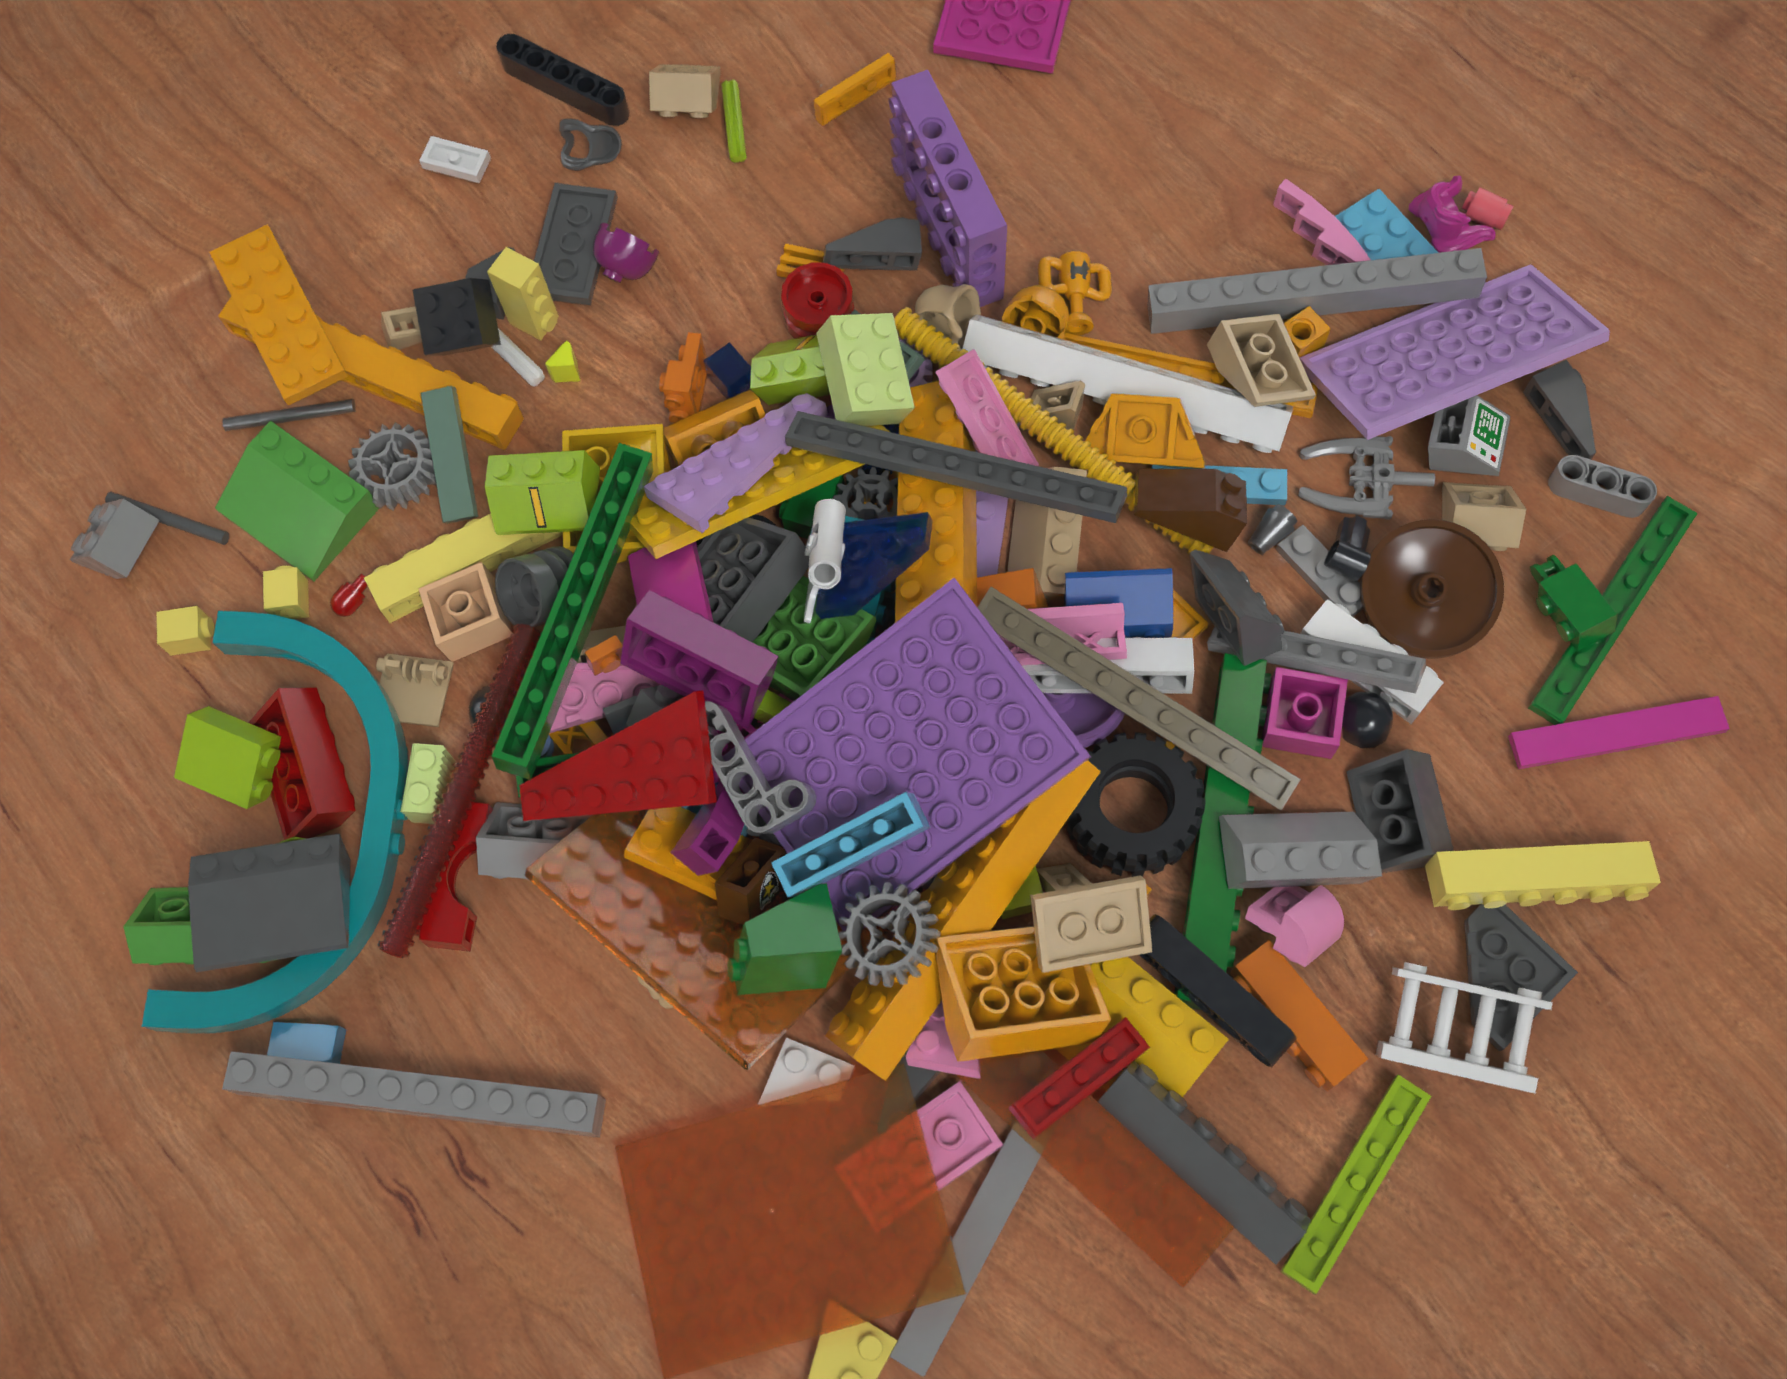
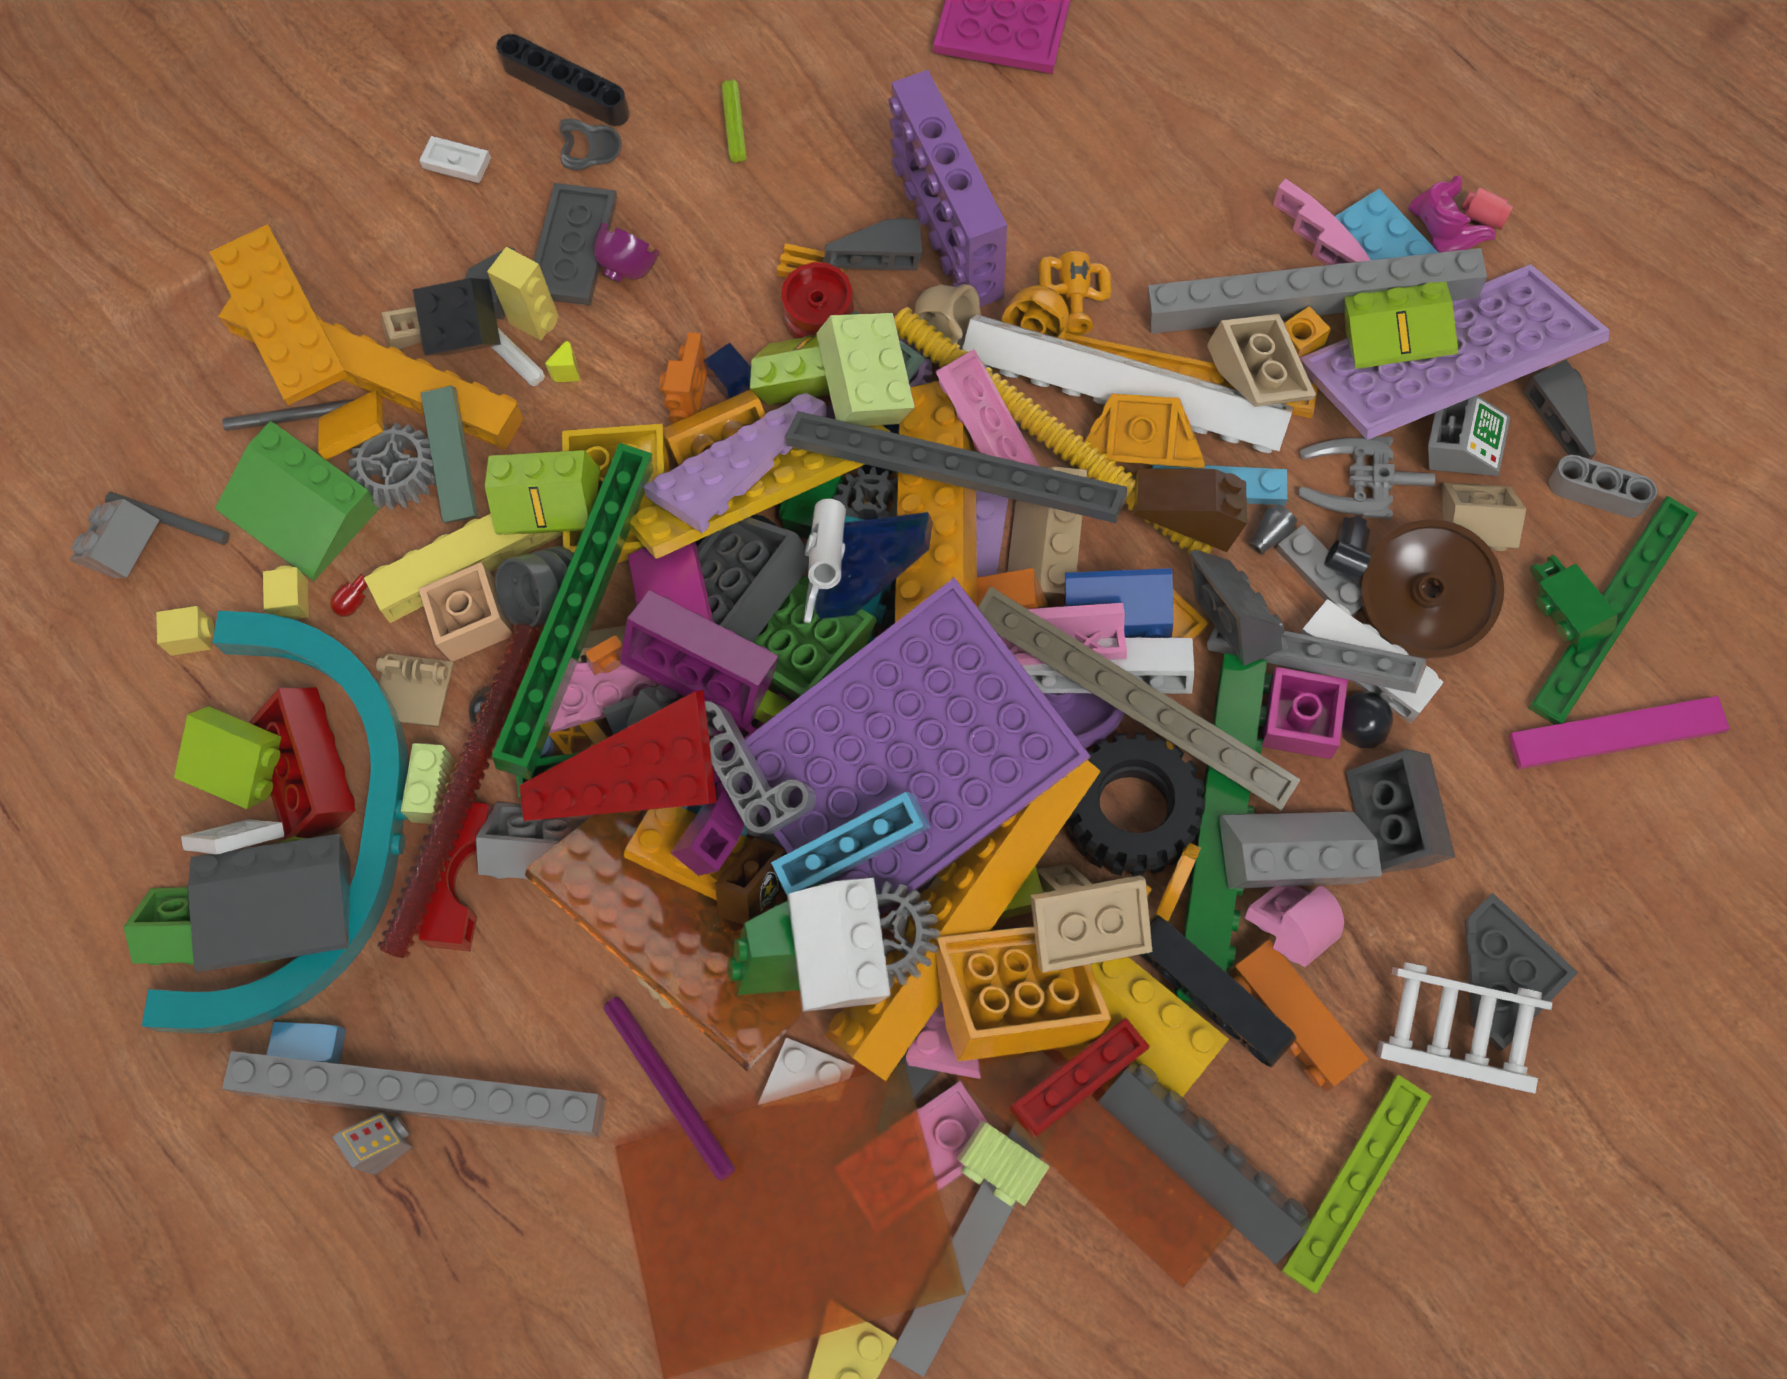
tan slope [649,64,721,118] -> none
light orange tile [813,52,896,126] -> none
tan slope [1031,380,1085,430] -> none
light yellow brick [1425,841,1661,910] -> none
none -> white tile [181,819,285,854]
none -> light orange tile [318,390,383,460]
none -> light grey slope [332,1113,413,1175]
none -> magenta axle [604,997,735,1181]
none -> white slope [788,878,890,1012]
none -> yellowish green brick [957,1120,1050,1207]
none -> light orange tile [1156,843,1201,922]
none -> lime slope [1344,281,1458,369]

